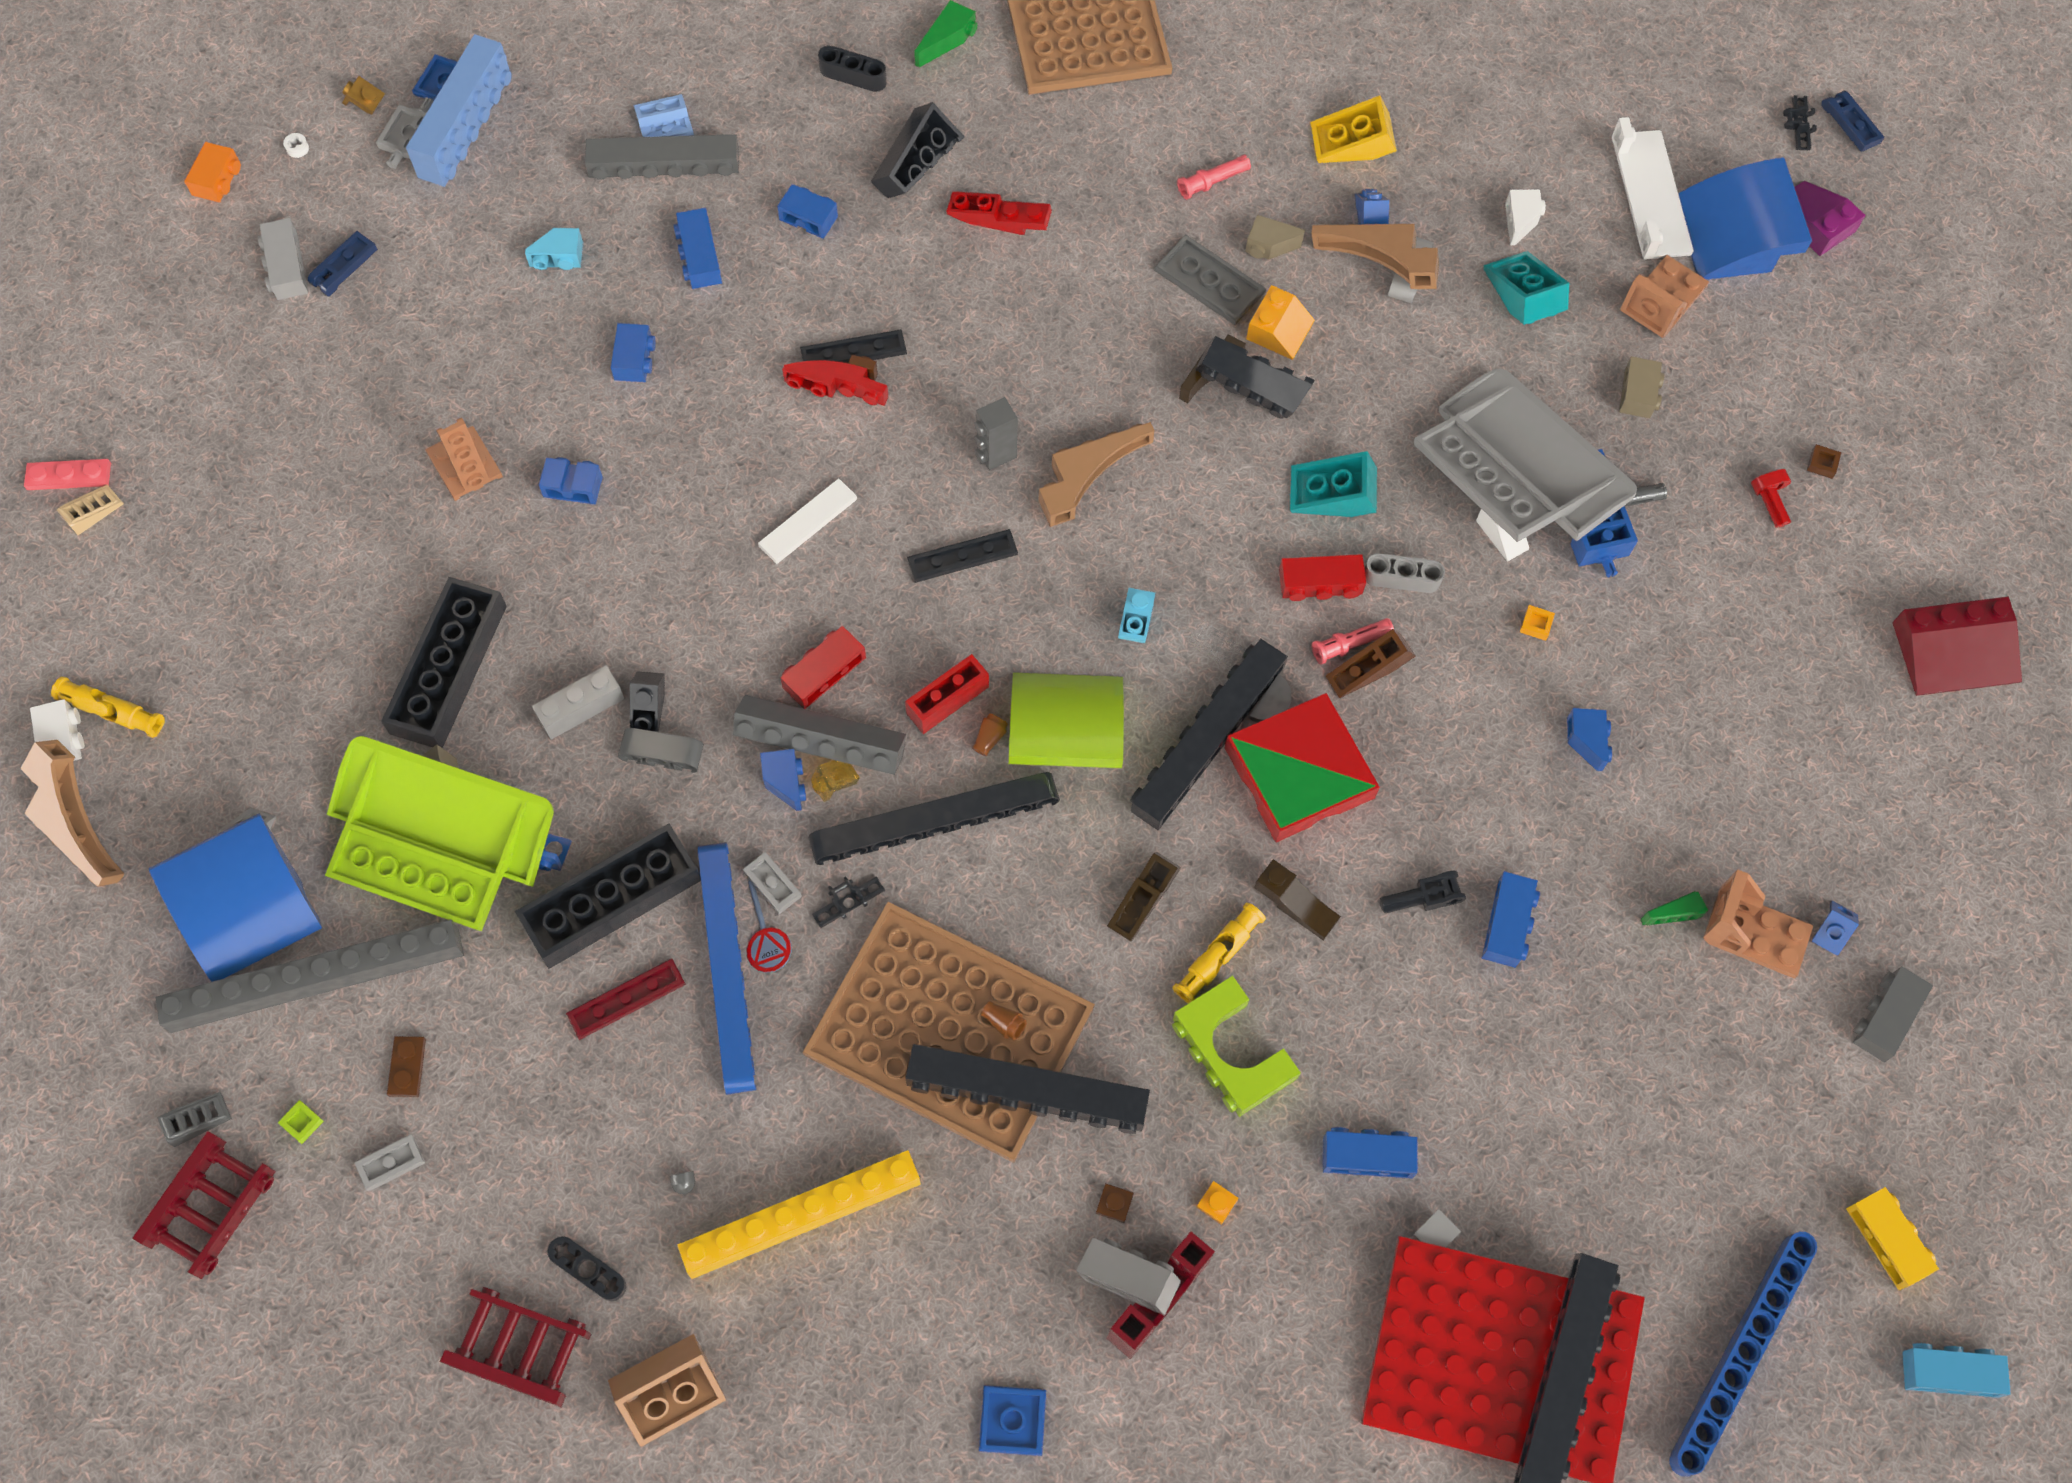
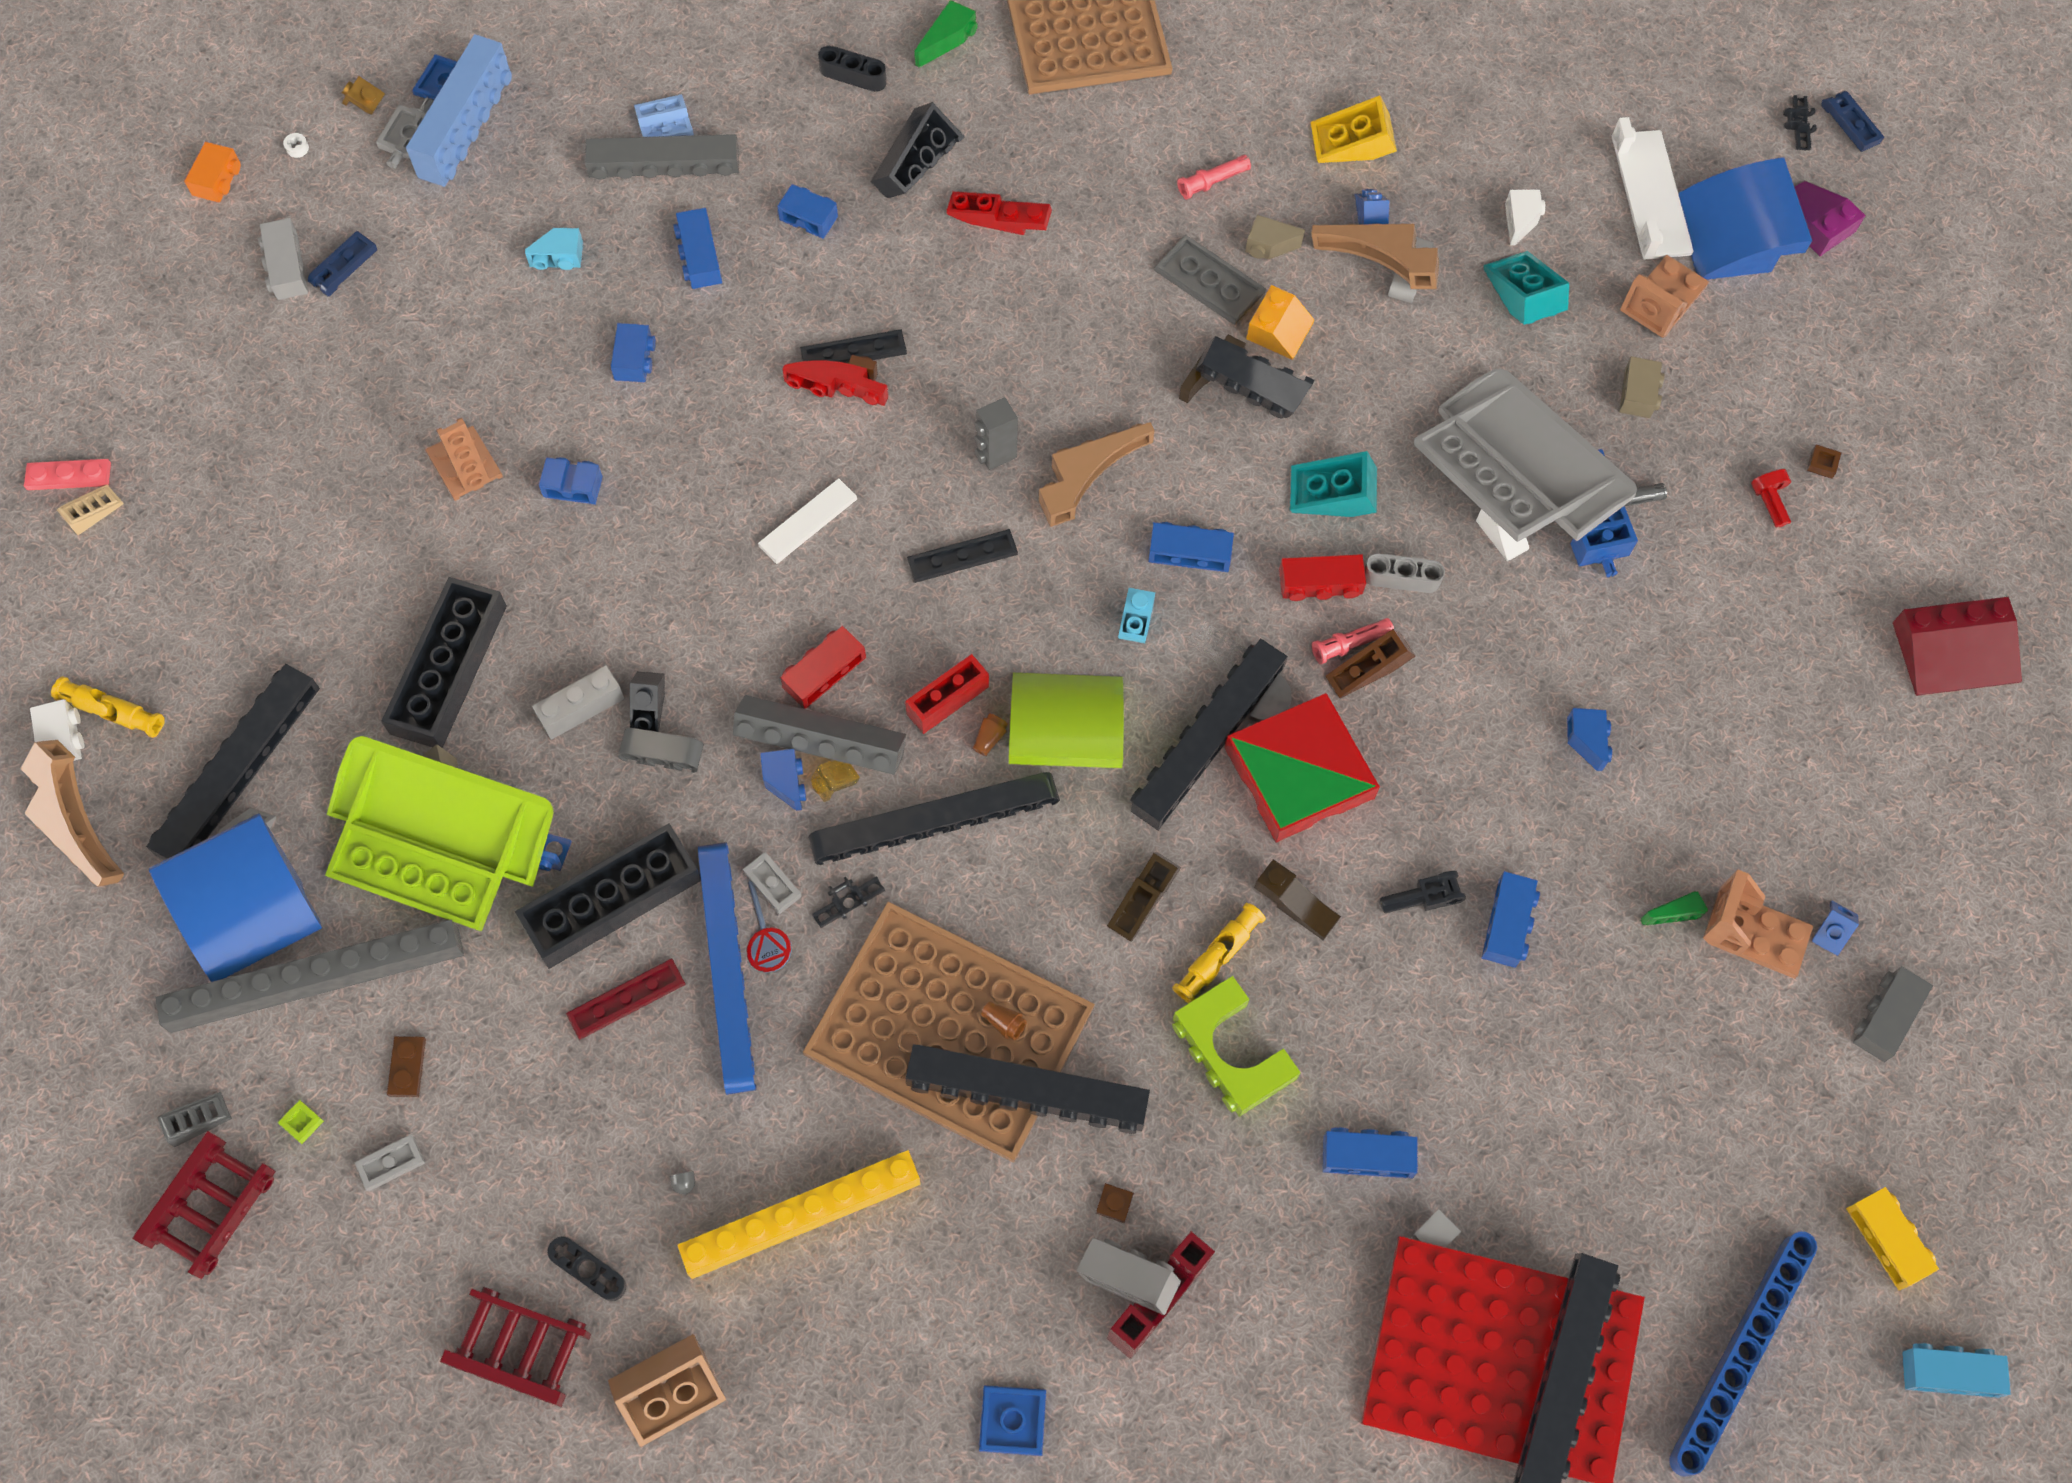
light orange plate [1196,1181,1239,1225] -> none
light orange plate [1520,605,1555,641] -> none
none -> black brick [146,663,320,860]
none -> blue brick [1148,522,1234,572]

